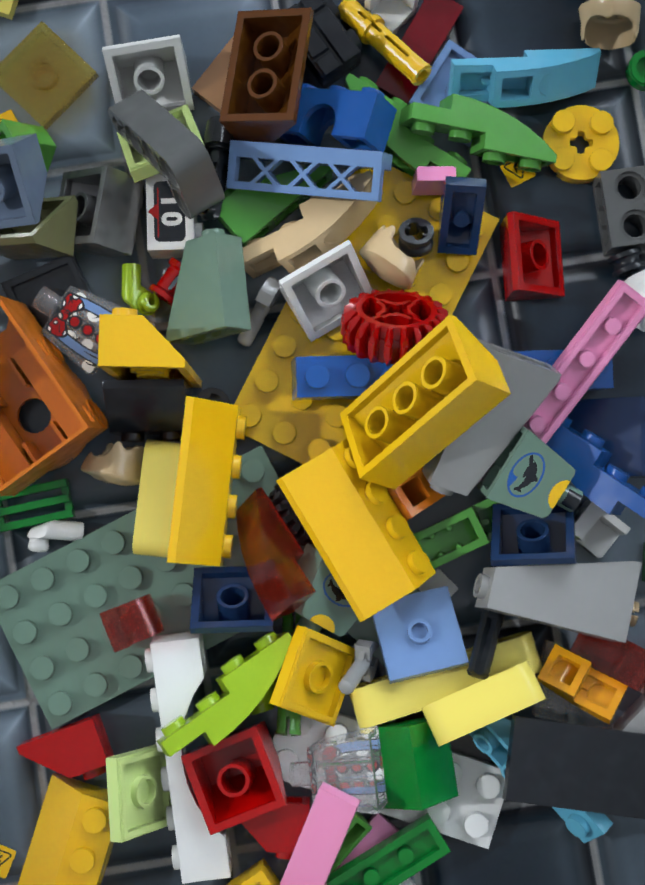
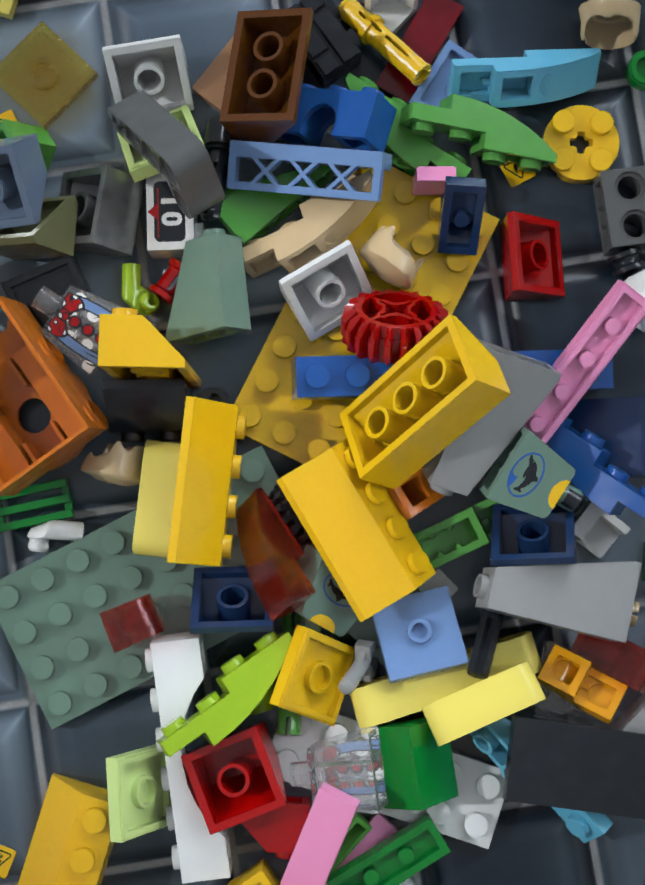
red slope [16,713,114,780] -> none
light grey bar [237,276,281,347] -> none
black bush [398,218,434,257] -> none

